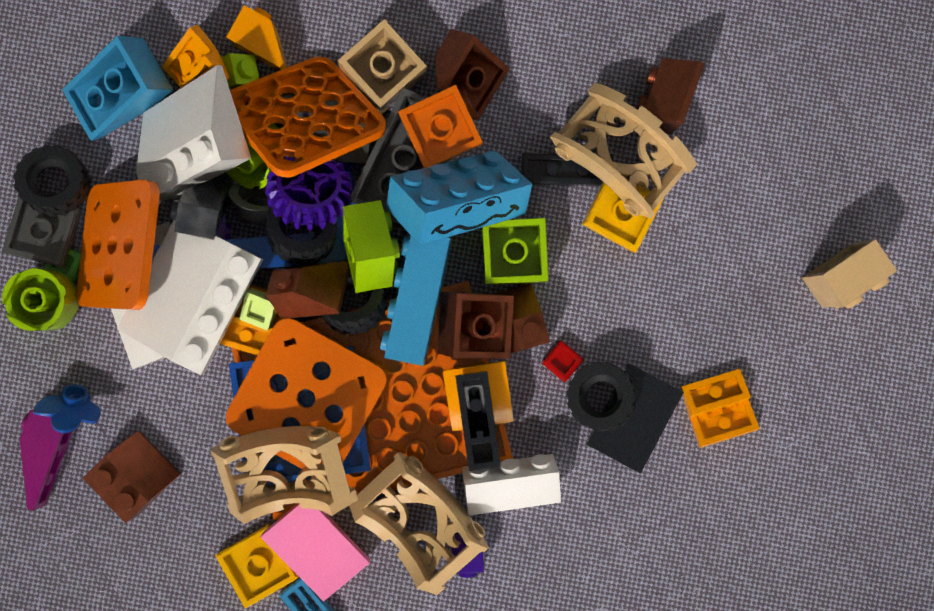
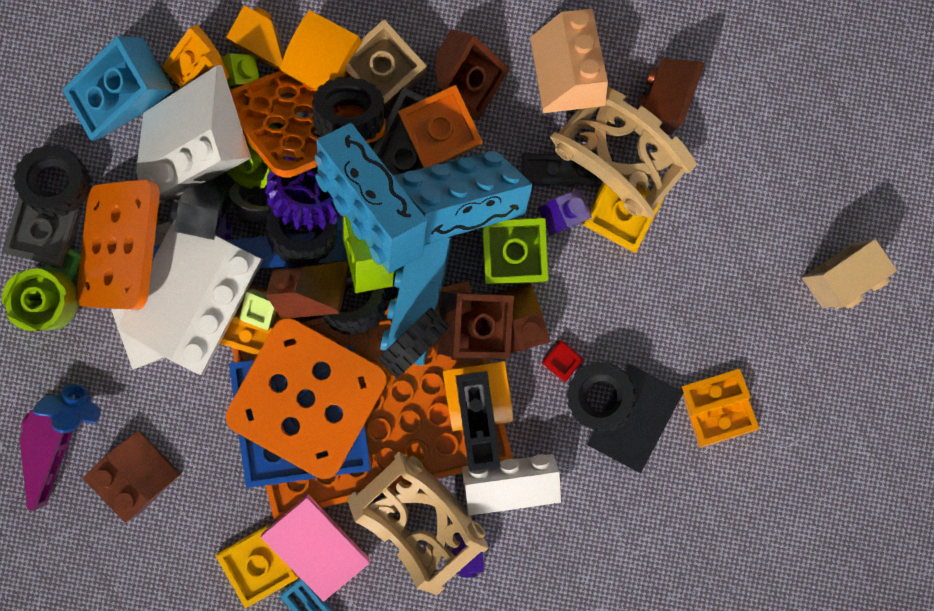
tan fence [210,426,358,524] -> none
none -> light orange slope [280,10,362,91]
none -> black tyre [312,77,384,141]
none -> dark azure brick [315,123,427,274]
none -> black tyre [378,307,450,378]
none -> light nougat slope [530,9,608,113]
none -> dark purple brick [538,189,592,236]

